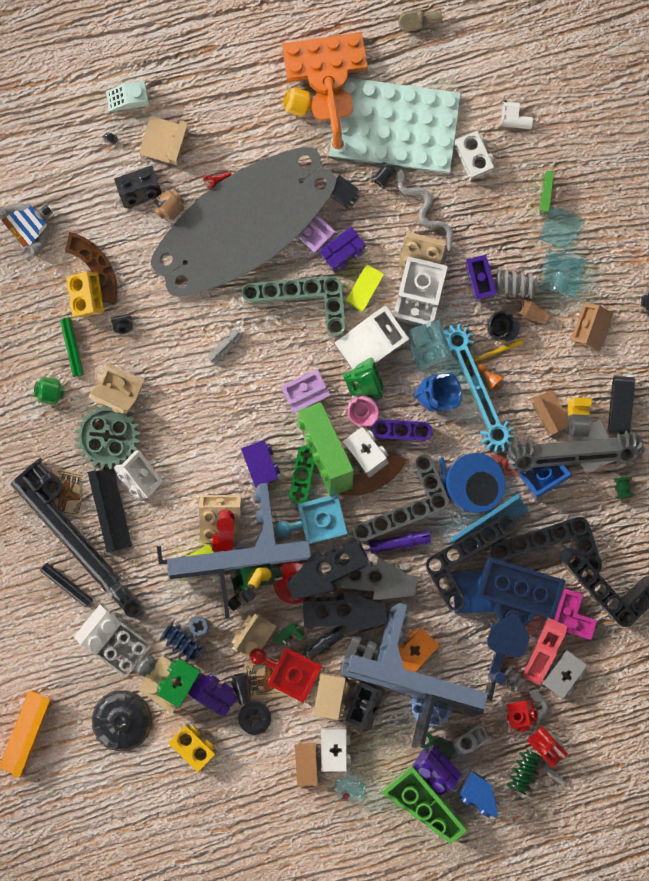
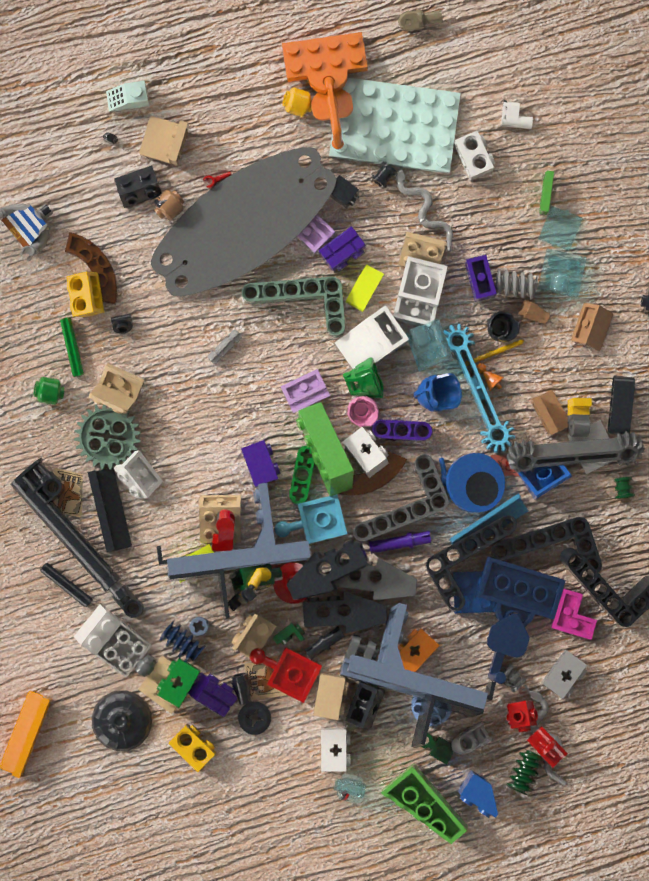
medium nougat panel [295,743,318,787] -> none
dark purple brick [413,744,462,795] -> none
coral slope [521,618,567,686] -> none

